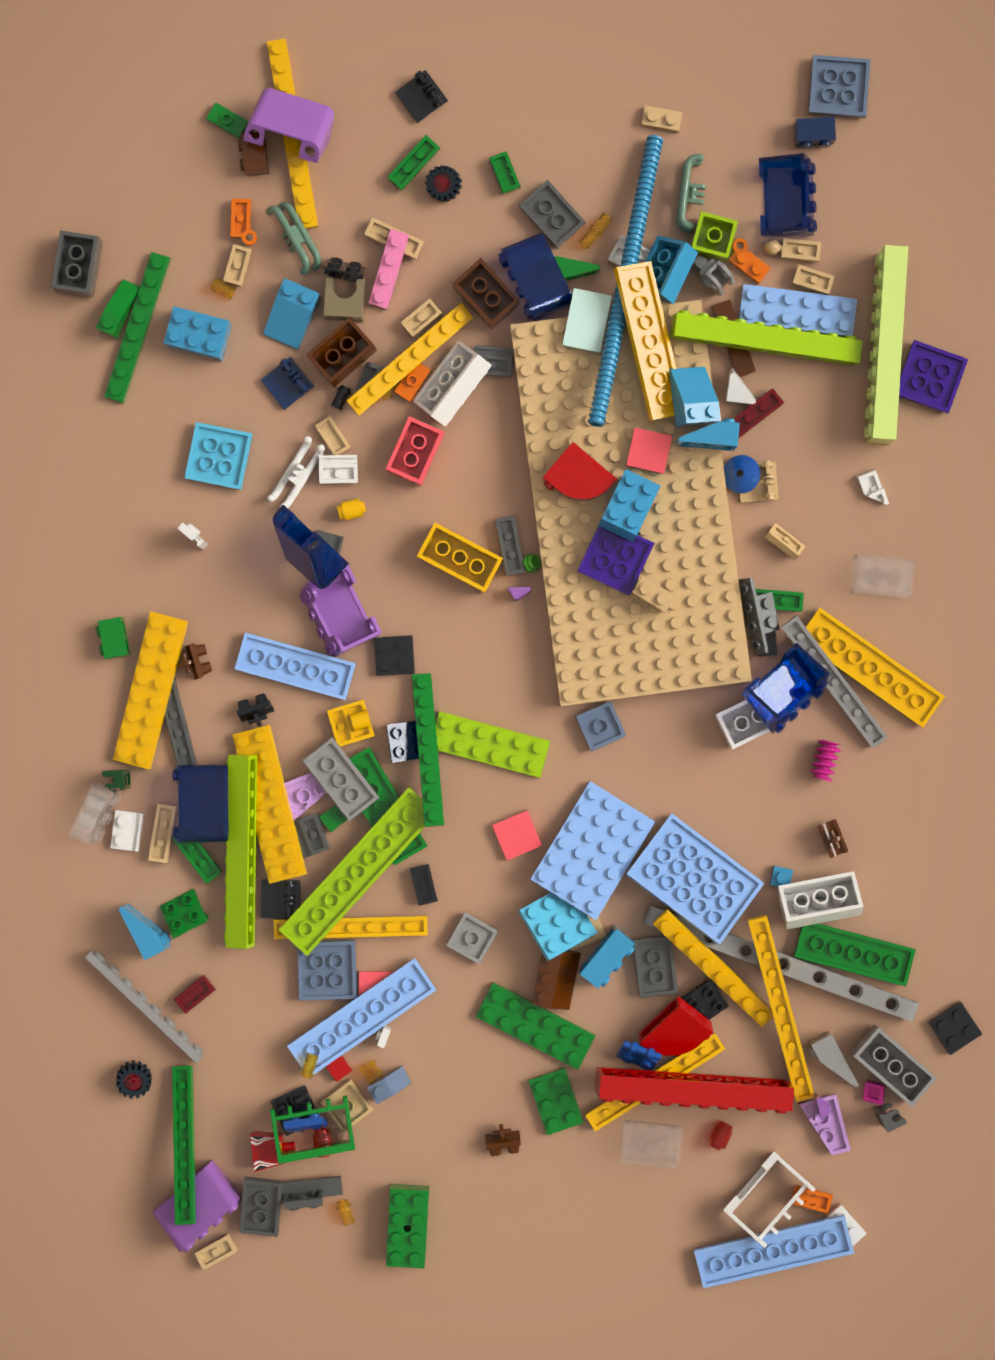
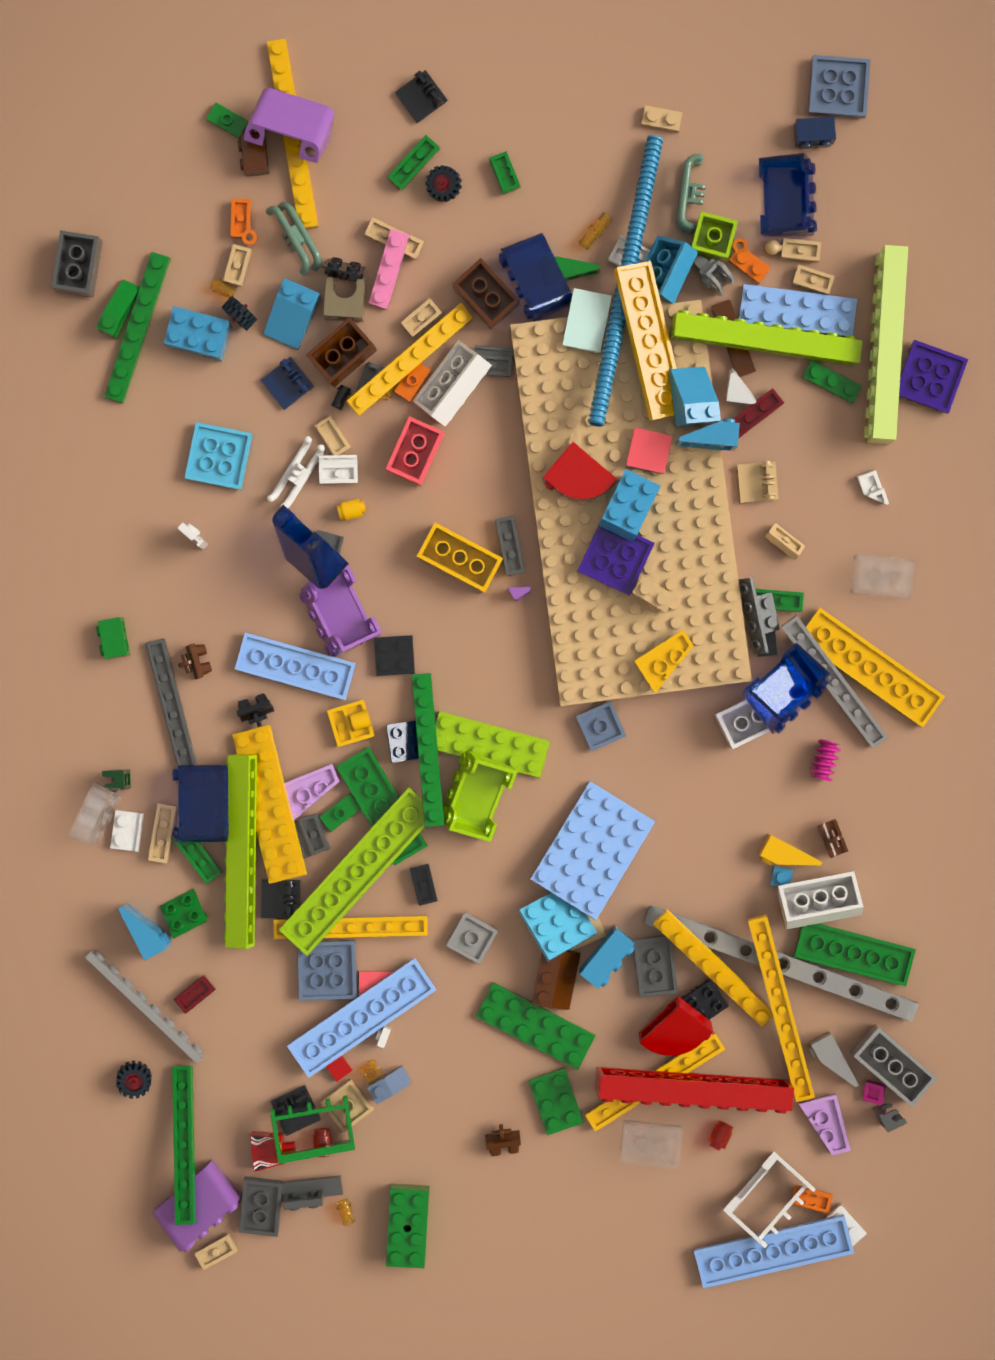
yellow plate [113,611,188,770] -> none
blue plate [283,1114,328,1133] -> none
clear yellow pin [300,1053,319,1079] -> none
light grey tile [302,737,380,821] -> none
coral tile [492,810,542,860] -> none
dark grey plate [519,180,586,249] -> none
bright green plate [523,554,541,573] -> none
blue plate [616,1040,661,1070] -> none
light blue plate [626,814,764,945] -> none
blue dish [724,455,761,493] -> none
medium lavender slope [813,1093,832,1120] -> none
black plate [928,1001,982,1055] -> none
none -> black wheel [221,296,257,331]
none -> lime windscreen [443,750,518,842]
none -> yellow wing [634,630,694,694]
none -> yellow slope [758,834,822,866]
none -> green plate [802,360,862,404]

